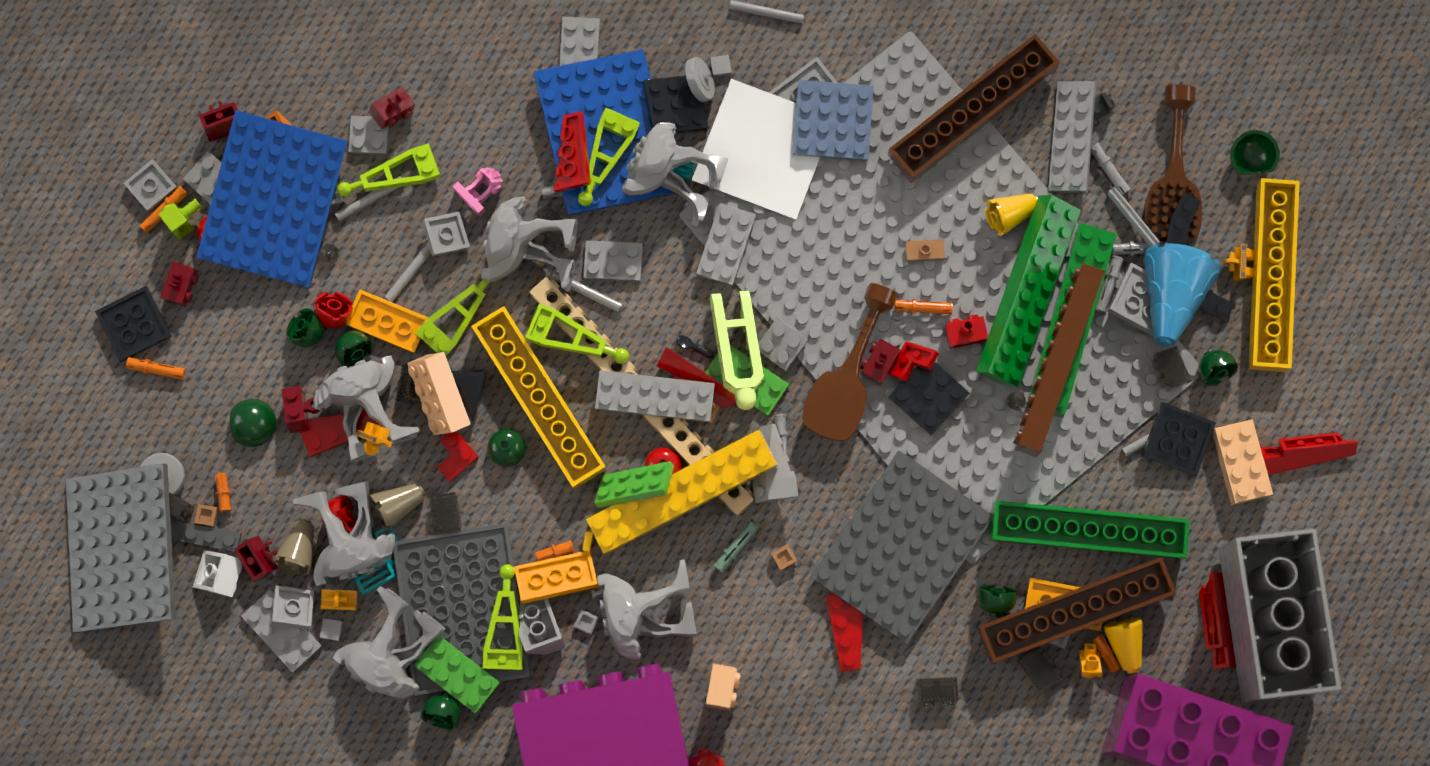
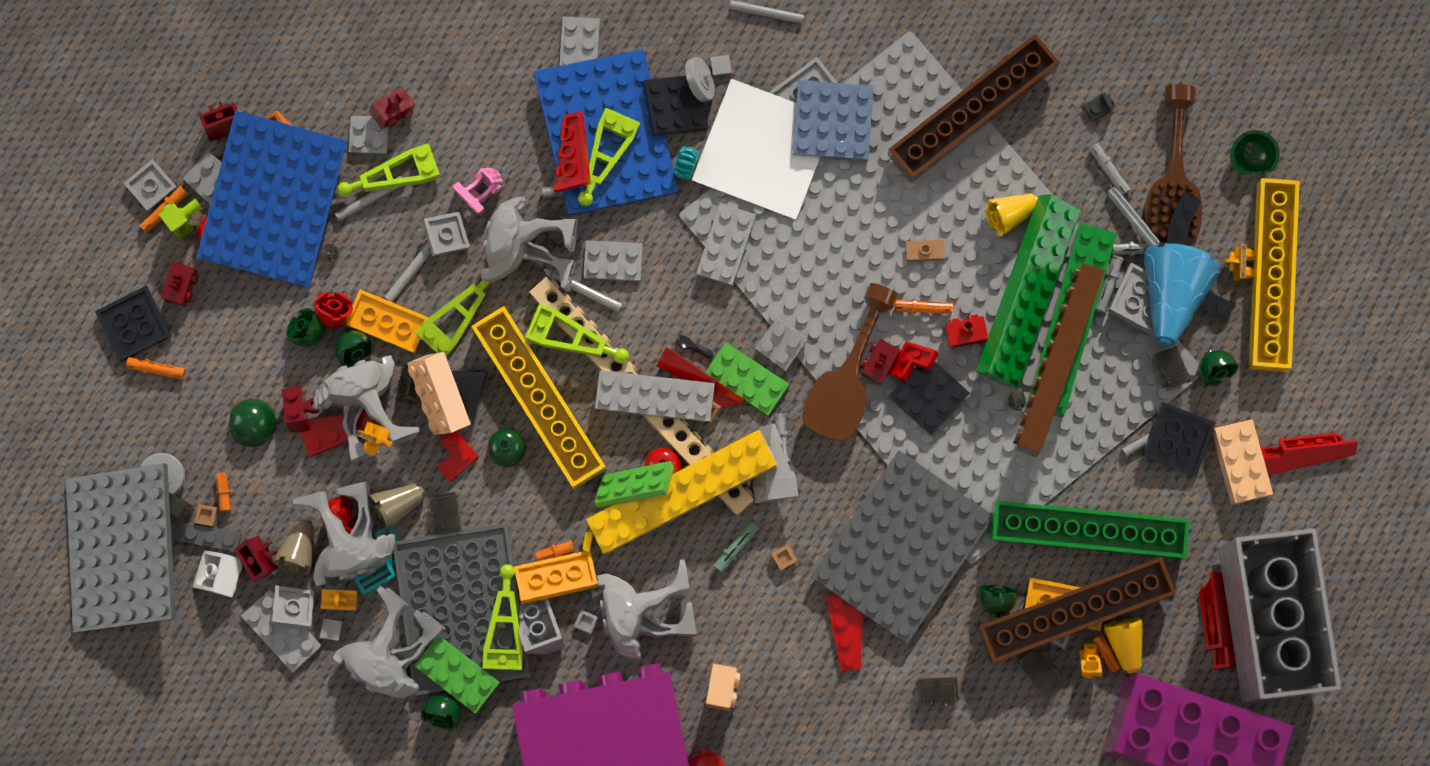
light grey animal [622,122,728,228] -> none
yellowish green piece [710,290,764,410] -> none
light grey plate [1049,81,1096,193] -> none

